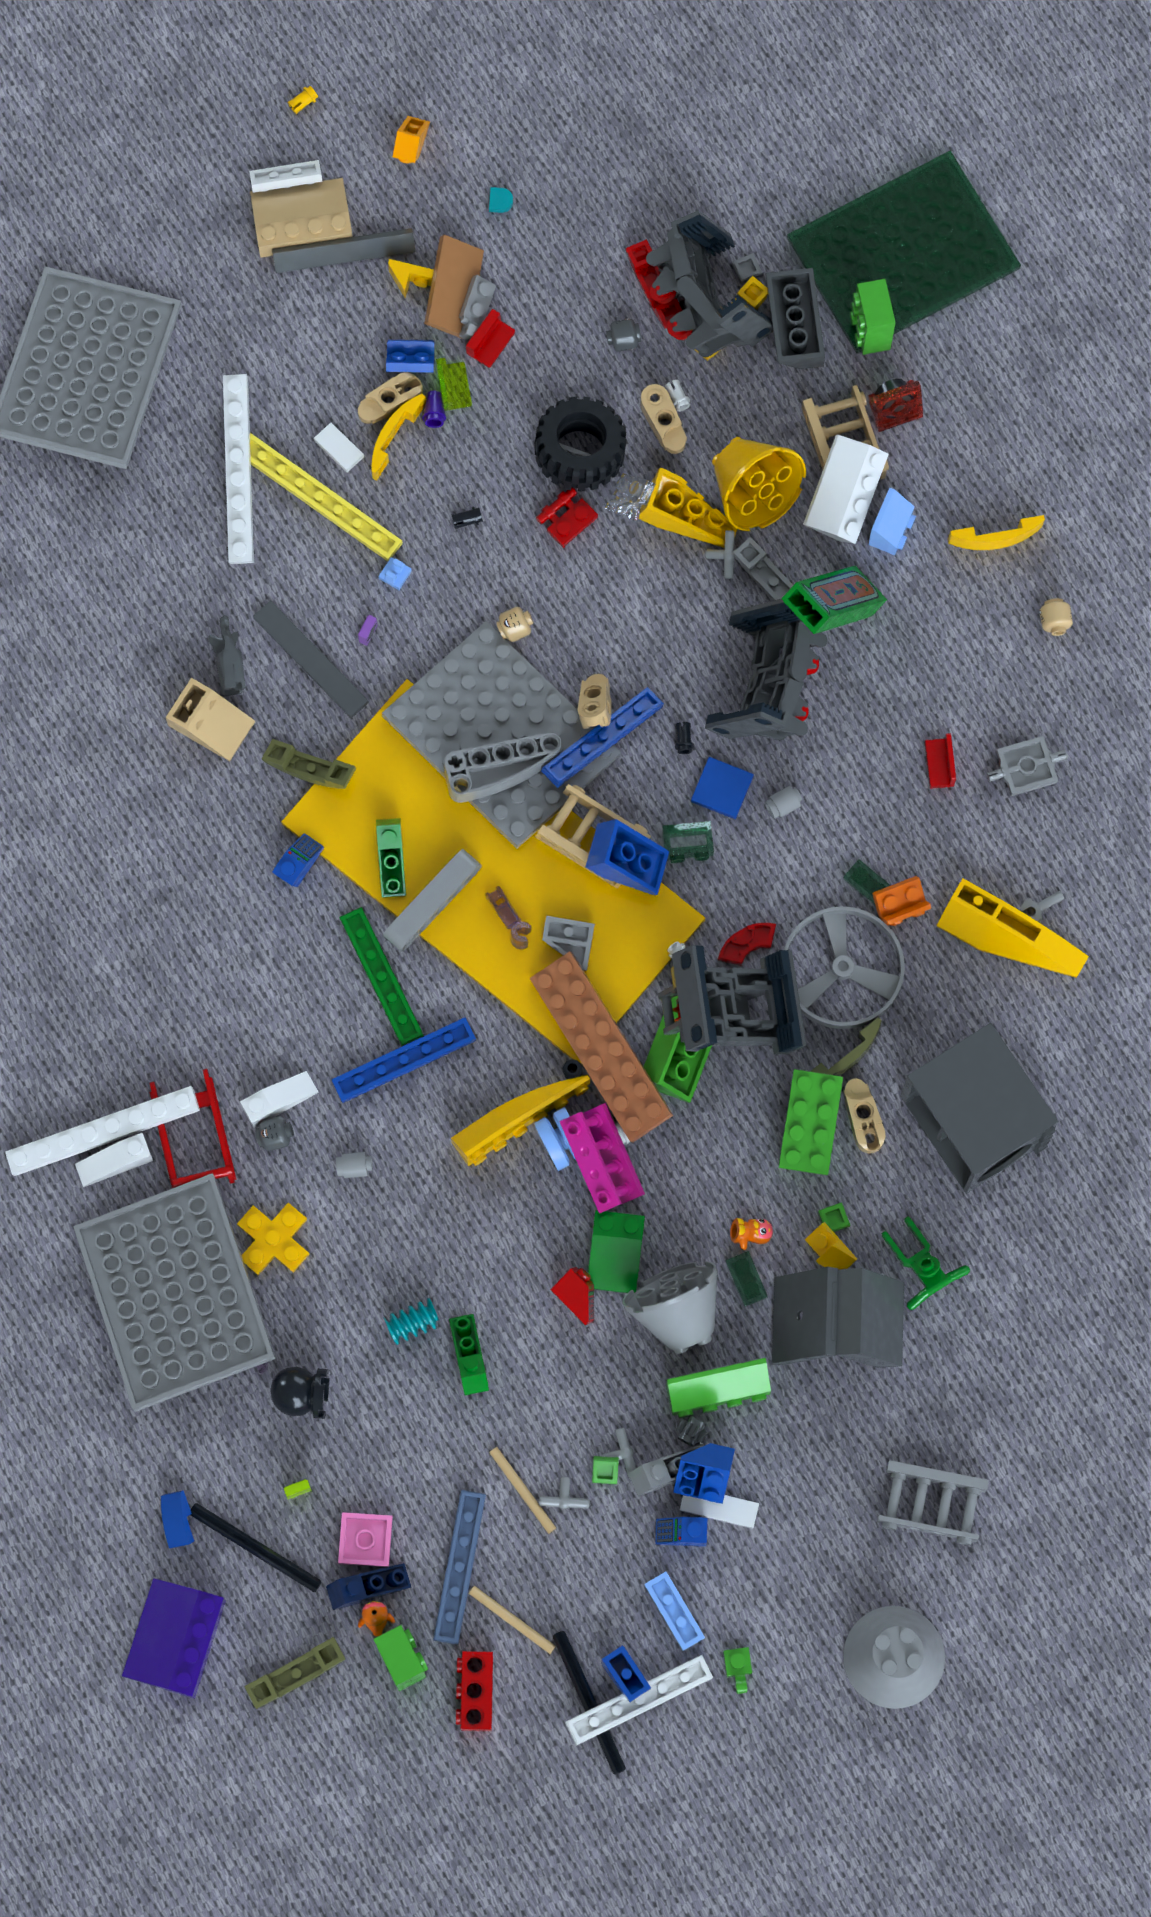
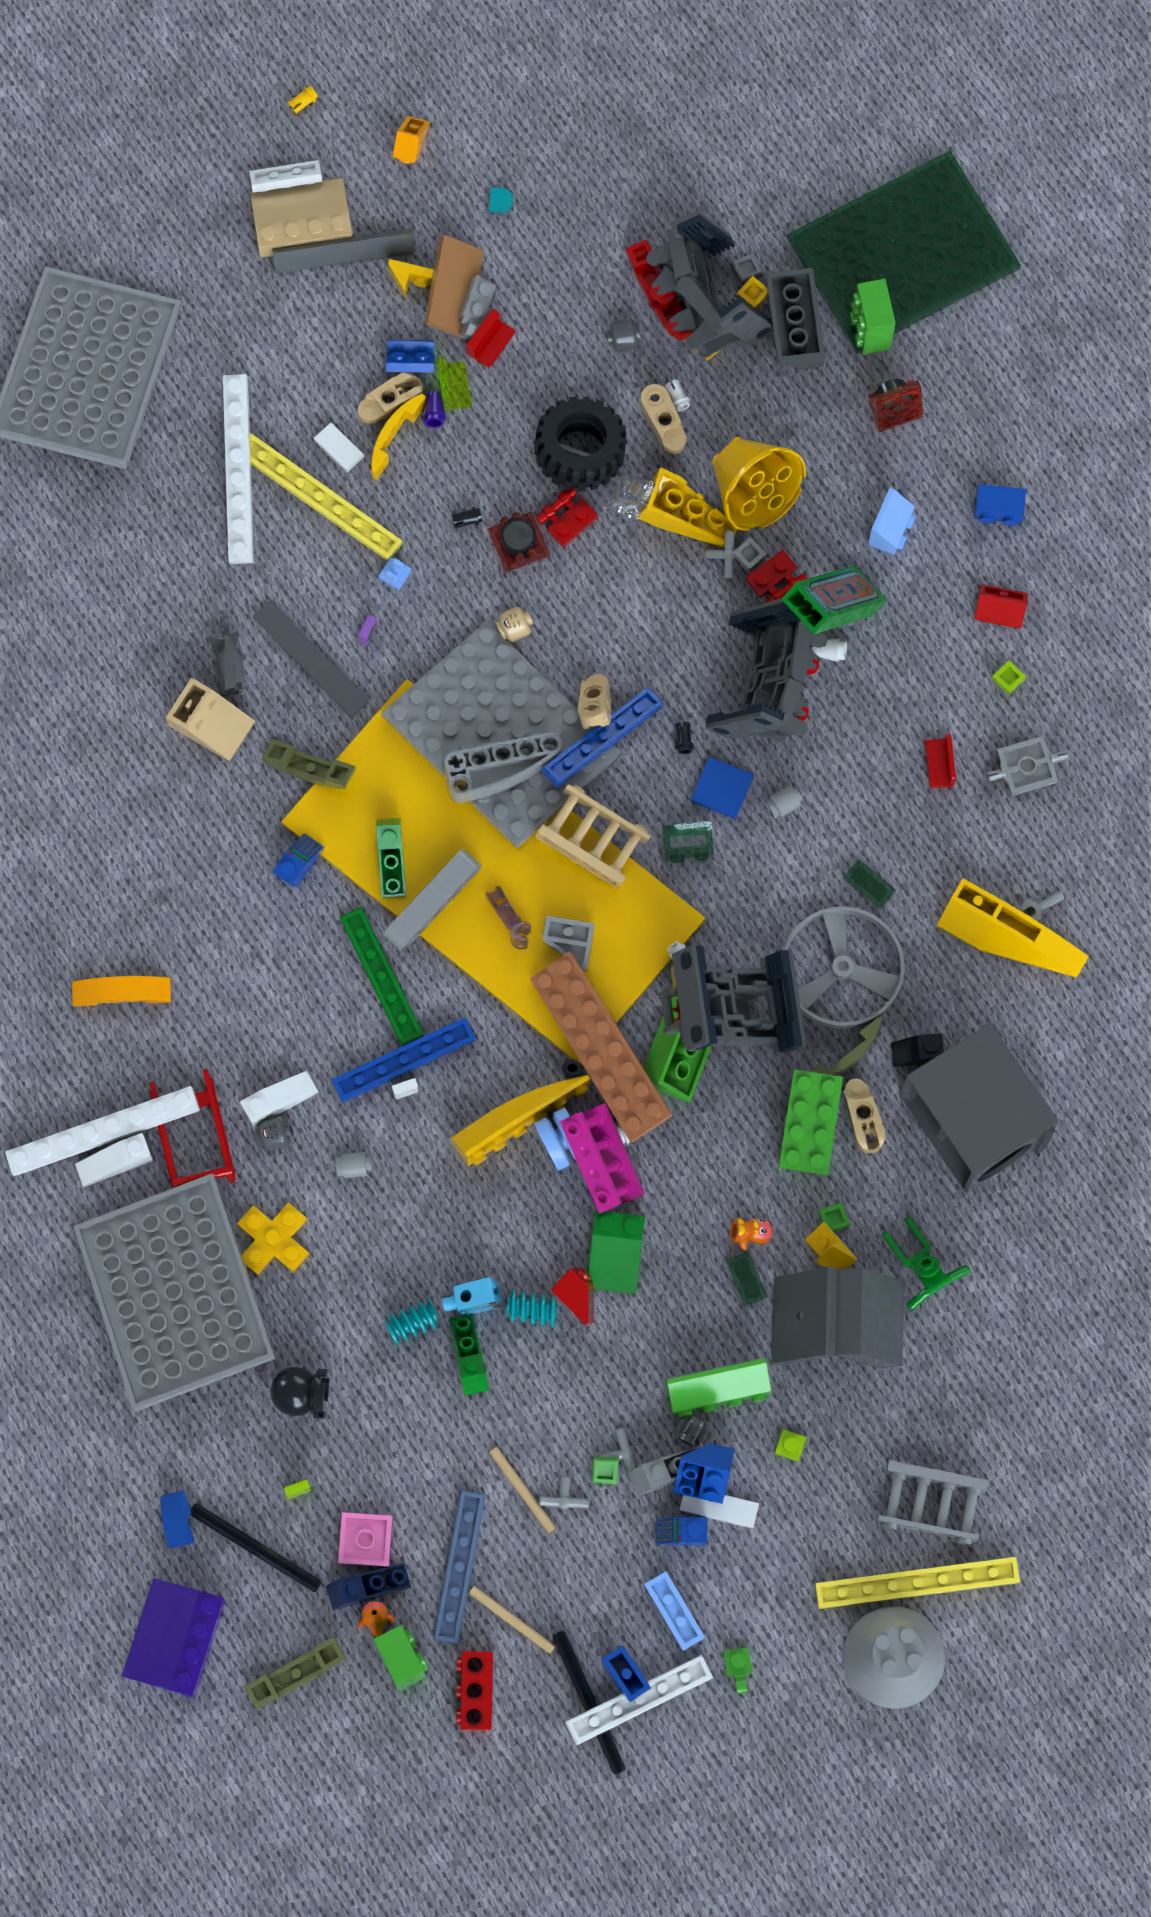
blue slope [585,819,669,896] -> none
light grey cone [622,1261,718,1354] -> none
red tile [718,923,776,966] -> none
tan fence [802,385,889,479] -> none
white slope [803,435,888,544] -> none
orange bracket [872,876,931,926] -> none
yellow slope [948,515,1045,550] -> none
tan head [1040,598,1073,636] -> none
none -> light orange slope [72,976,171,1006]
none -> white tile [392,1078,419,1099]
none -> medium azure torso [442,1277,504,1315]
none -> piece [488,512,550,573]
none -> teal piece [505,1289,559,1328]
none -> red plate [745,549,808,603]
none -> lime plate [775,1429,807,1462]
none -> white cone [811,638,847,662]
none -> light yellow plate [815,1557,1020,1609]
none -> black slope [891,1033,944,1067]
none -> blue brick [974,484,1026,526]
none -> red panel [975,584,1028,629]
none -> lime plate [992,660,1027,695]

